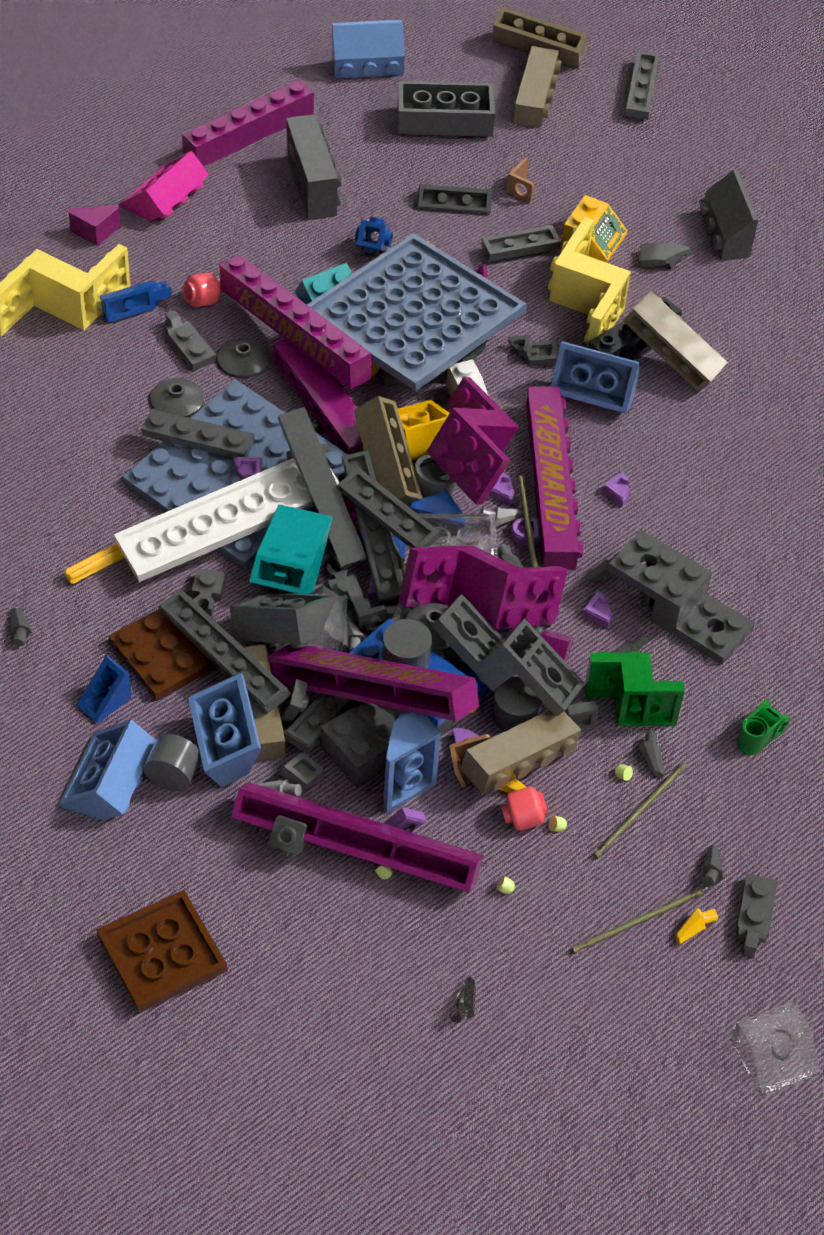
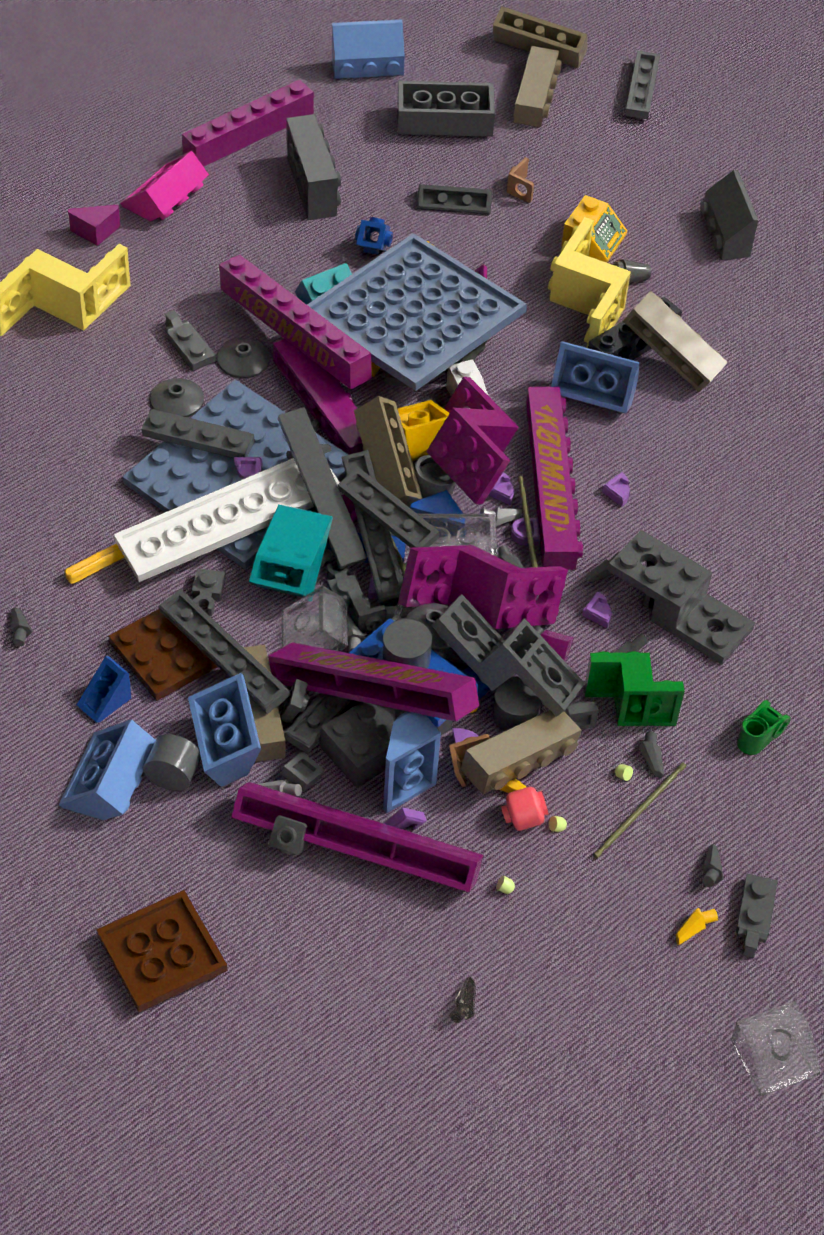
blue hinge [100,281,172,322] -> none
coral head [182,272,222,308] -> none
dark grey slope [230,592,335,648] -> none
yellowish green piece [374,865,393,880] -> none
dark grey plate [481,225,561,262] -> none
dark grey slope [508,335,559,366] -> none
olive piece [571,888,704,953] -> none
dark grey slope [639,243,691,270] -> none
none -> dark grey cone [613,259,651,283]

